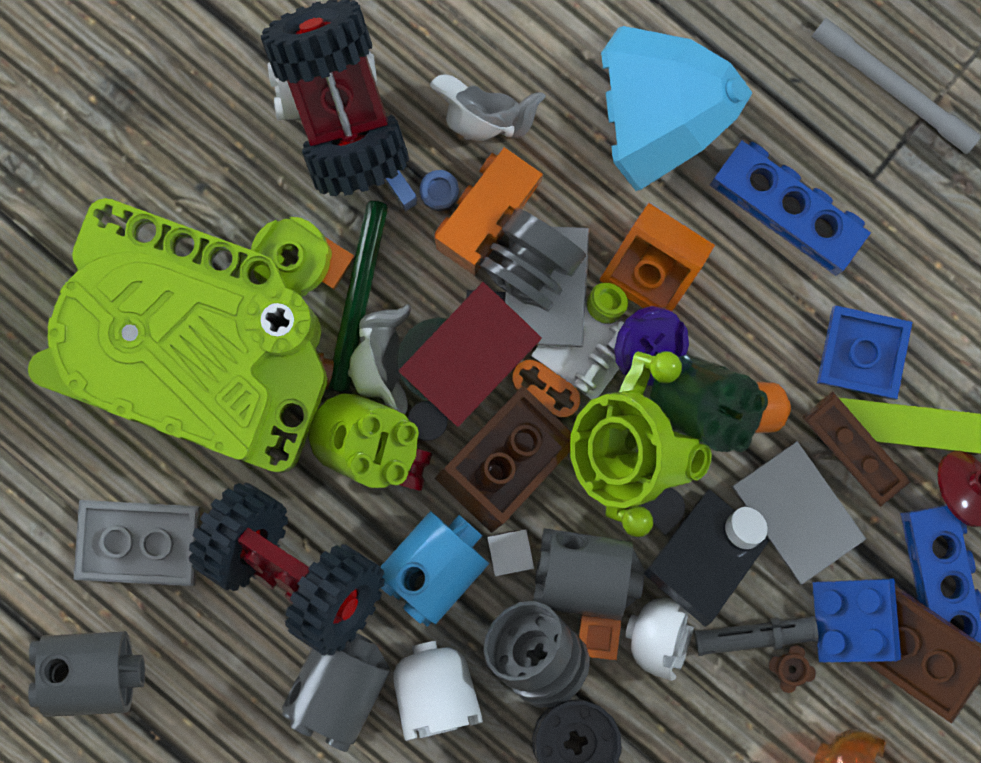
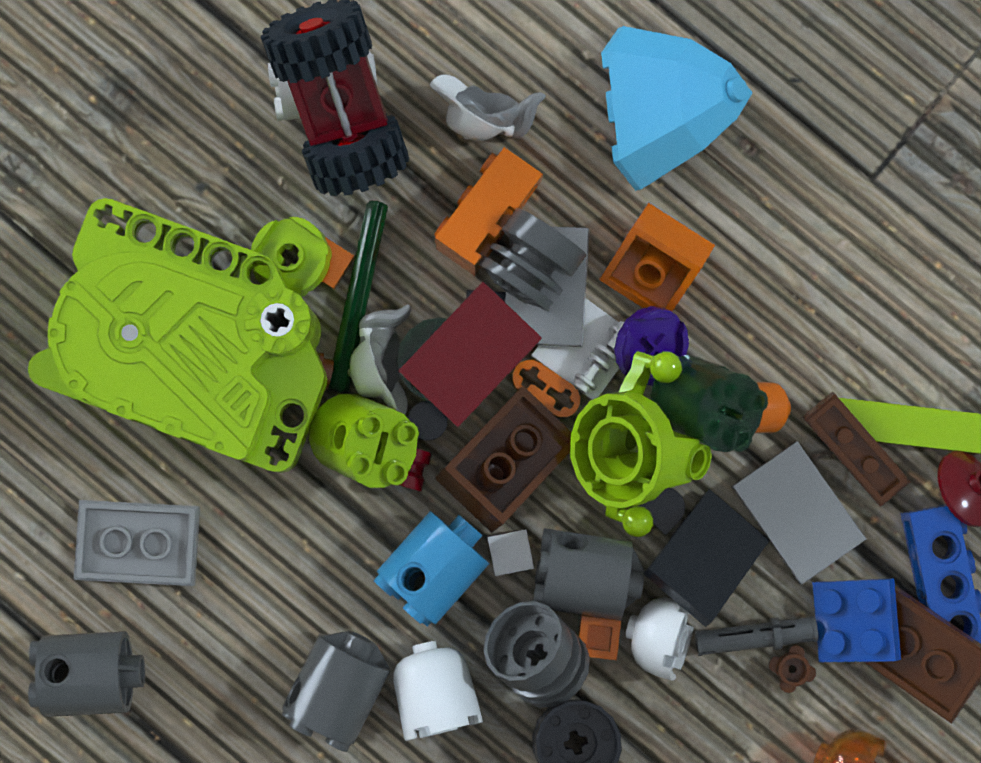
black plate [189,482,385,656] -> none
medium blue tile [384,170,417,212] -> none
medium blue tile [420,170,459,211] -> none
lime tile [586,283,628,324] -> none
blue brick [710,140,871,276] -> none
white tile [725,507,768,549] -> none
light grey piece [811,18,981,154] -> none
blue plate [817,305,913,400] -> none

